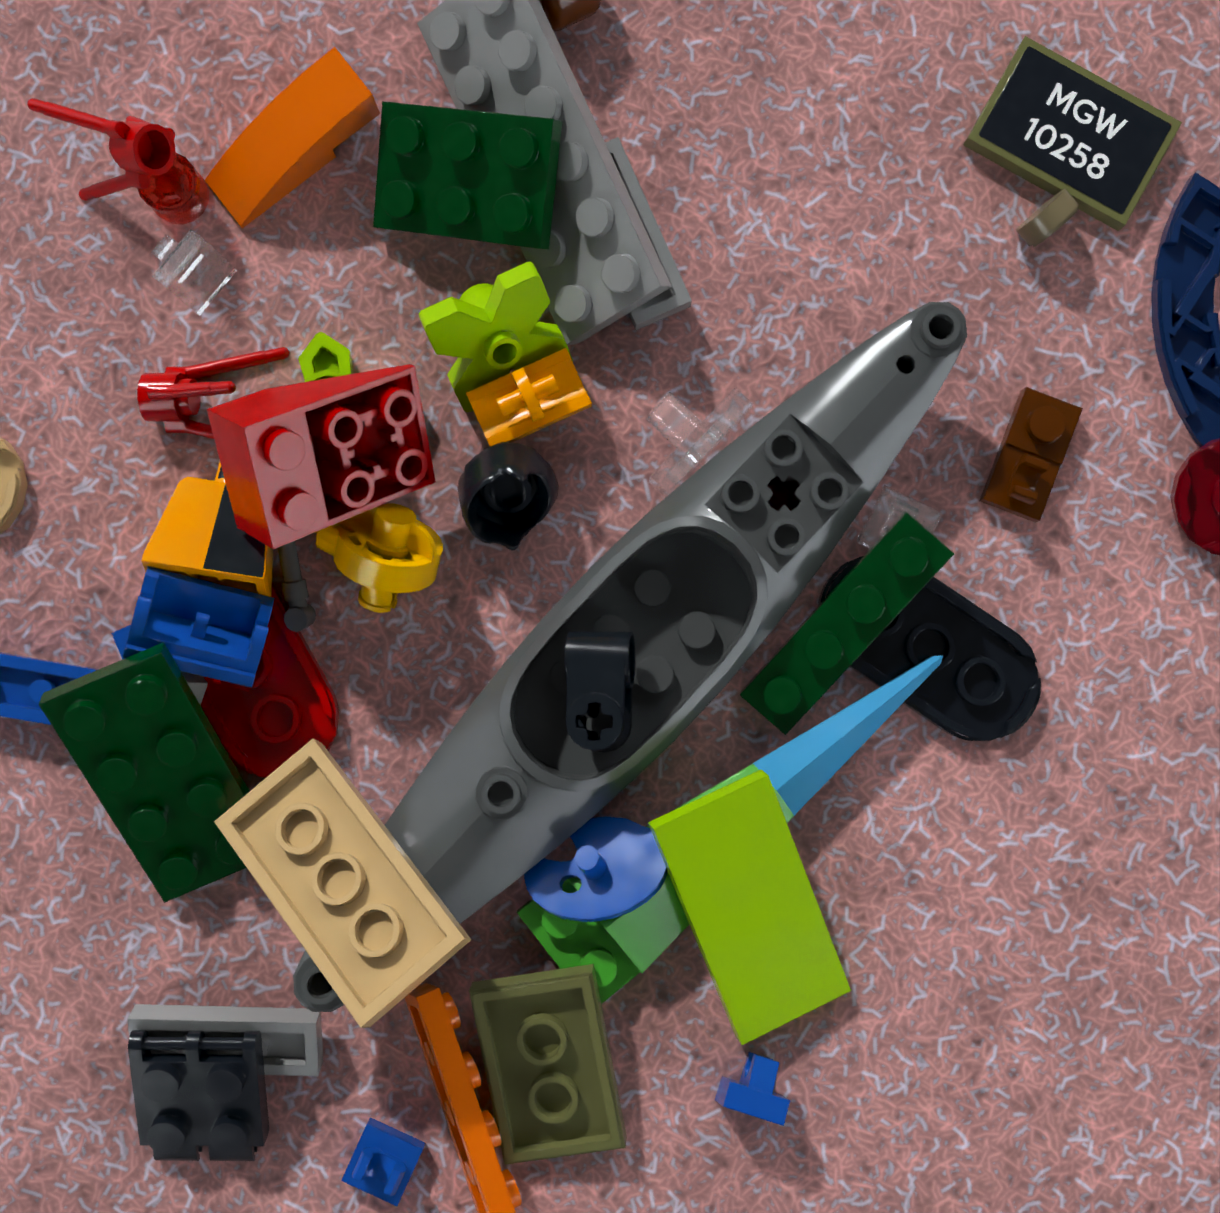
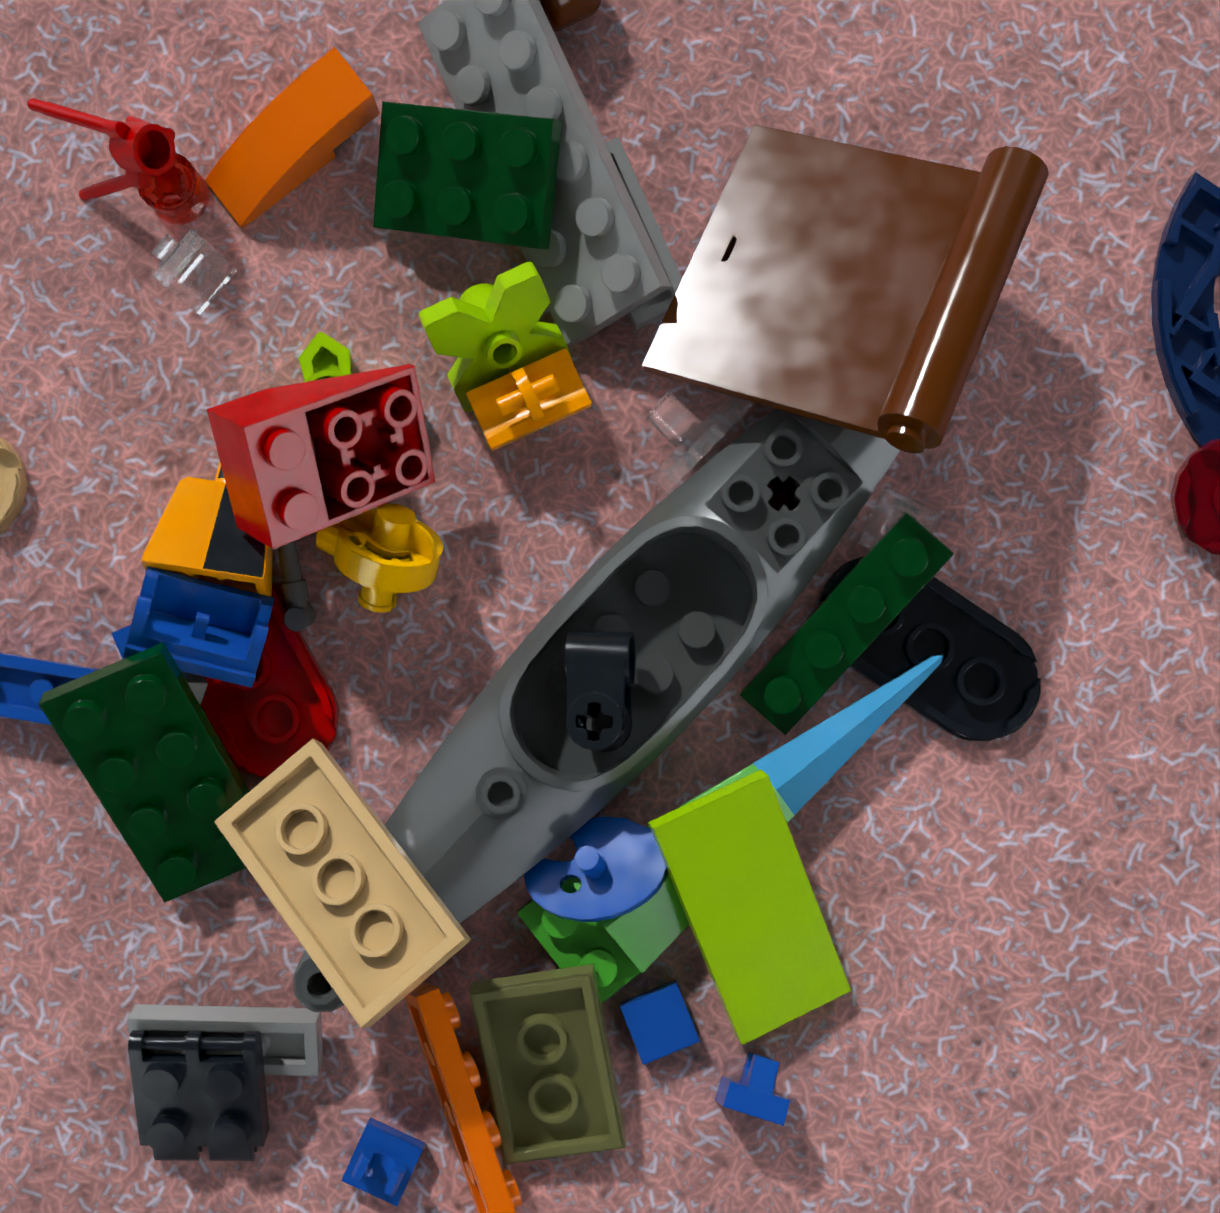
red plant [137,347,290,439] -> none
black hair [457,442,559,551] -> none
black tile [963,36,1182,231] -> none
reddish brown plate [979,387,1083,522] -> none
dark tan tile [1016,189,1079,247] -> none
none -> blue tile [620,980,700,1065]
none -> reddish brown door [642,124,1049,454]

